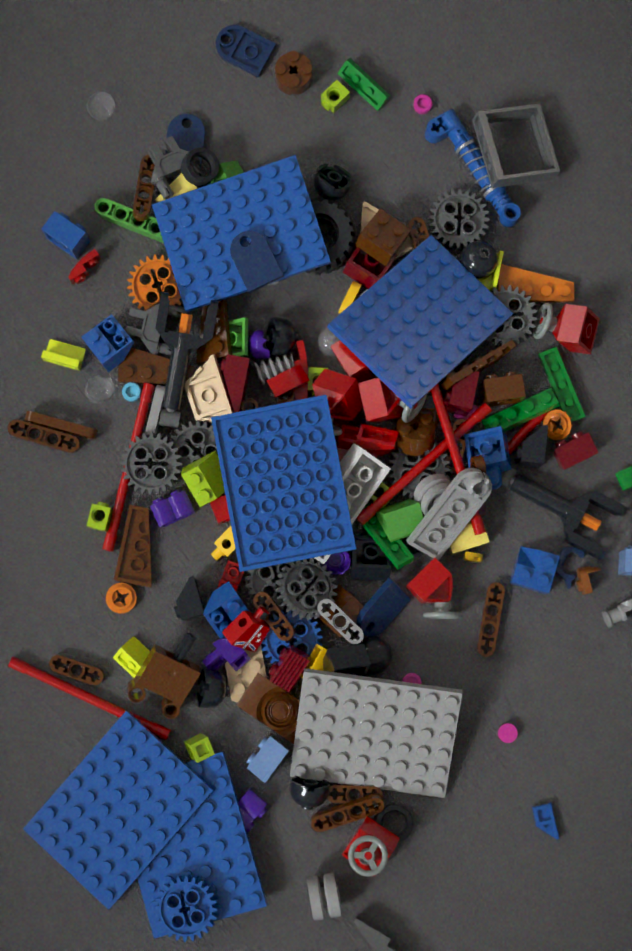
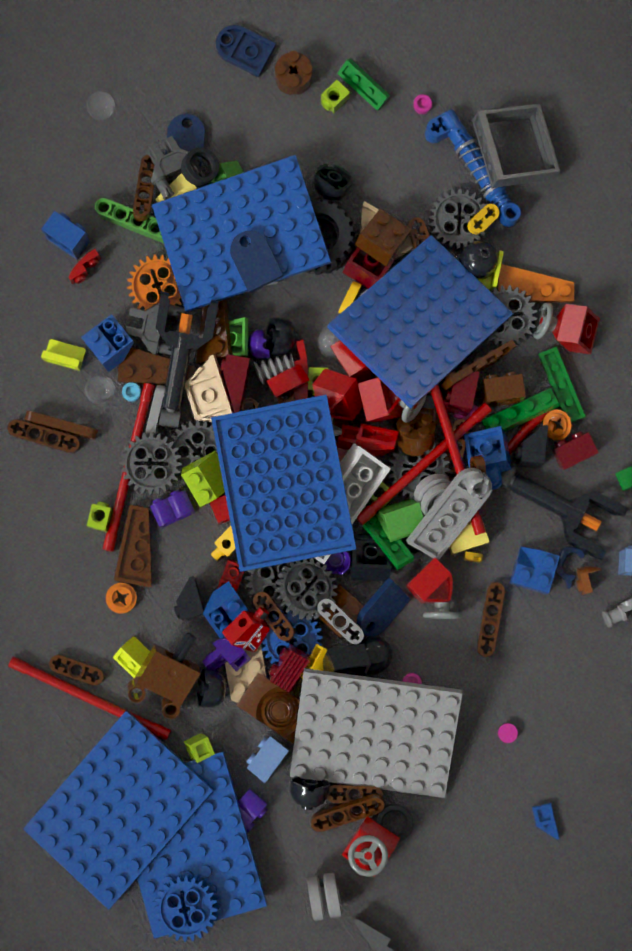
none -> yellow beam [467,204,499,235]

